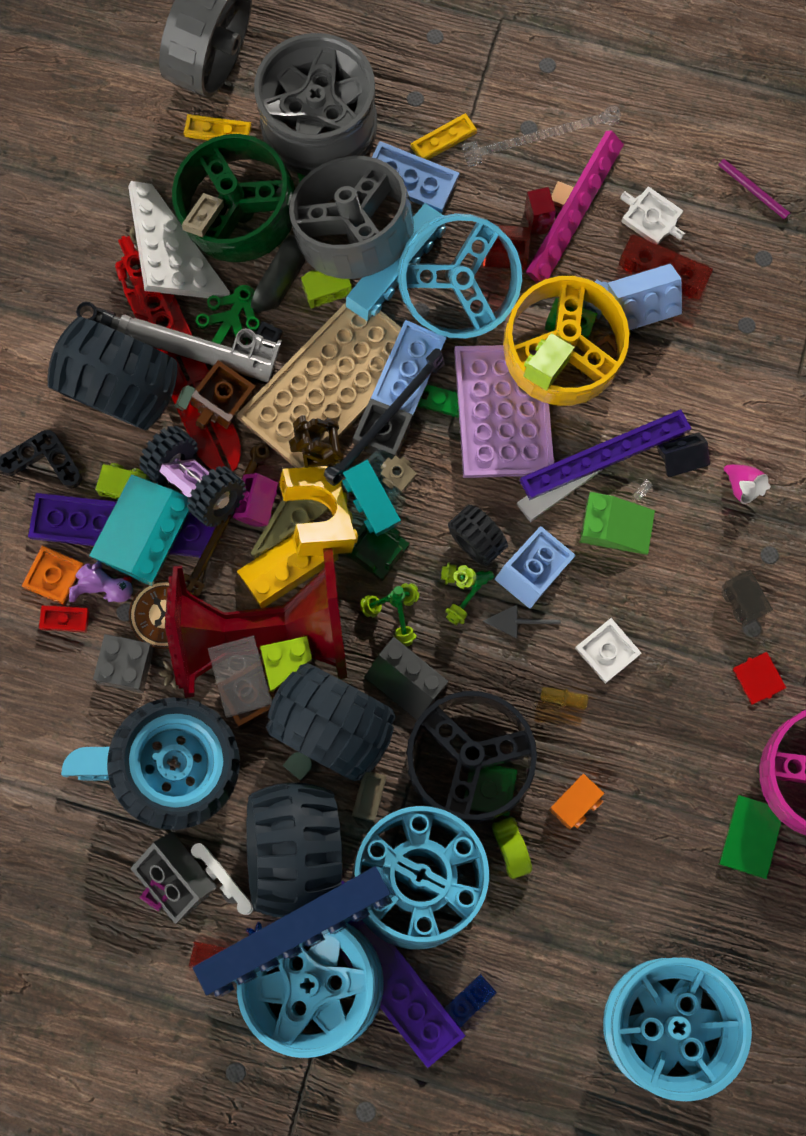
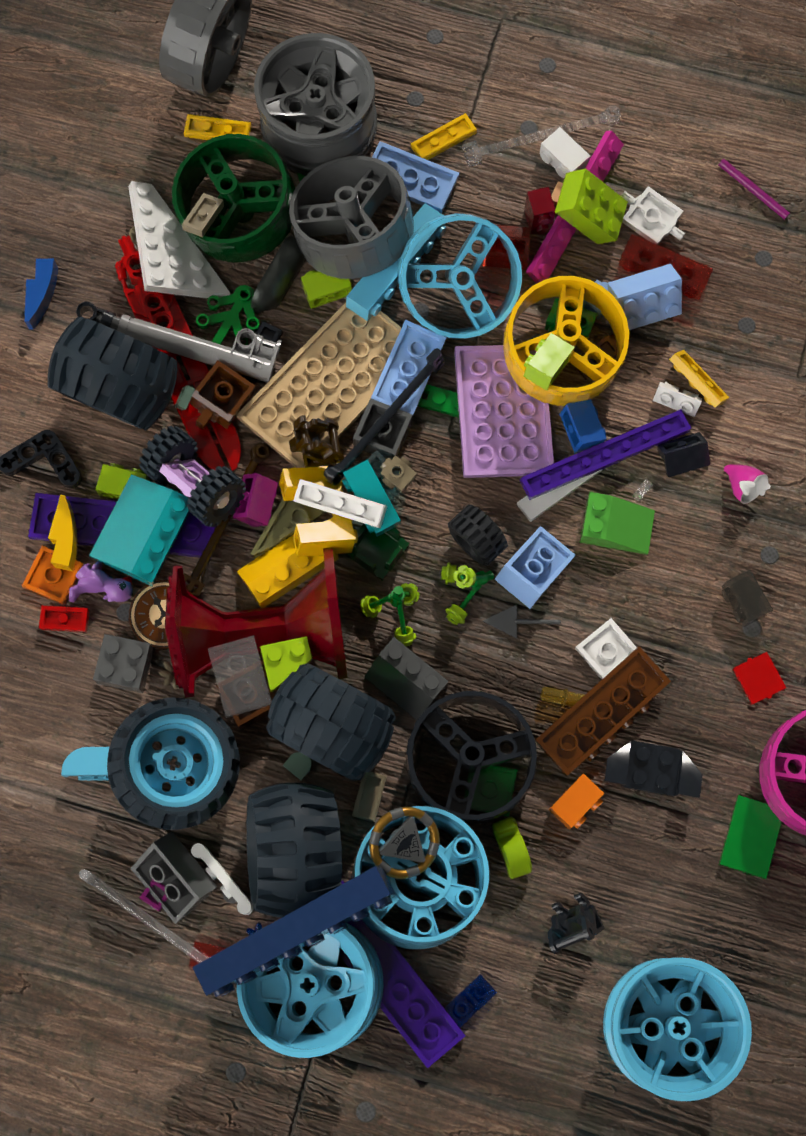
none -> blue slope [24,258,58,330]
none -> yellow slope [48,495,77,572]
none -> clear hinge [79,869,208,963]
none -> white tile [294,479,387,528]
none -> piece [369,807,440,879]
none -> reddish brown plate [535,646,671,776]
none -> white brick [540,127,590,178]
none -> black piece [548,892,605,954]
none -> lime brick [555,168,628,244]
none -> blue brick [559,399,606,454]
none -> black piece [604,741,703,798]
none -> white hinge [653,381,702,417]
none -> yellow plate [669,350,730,408]

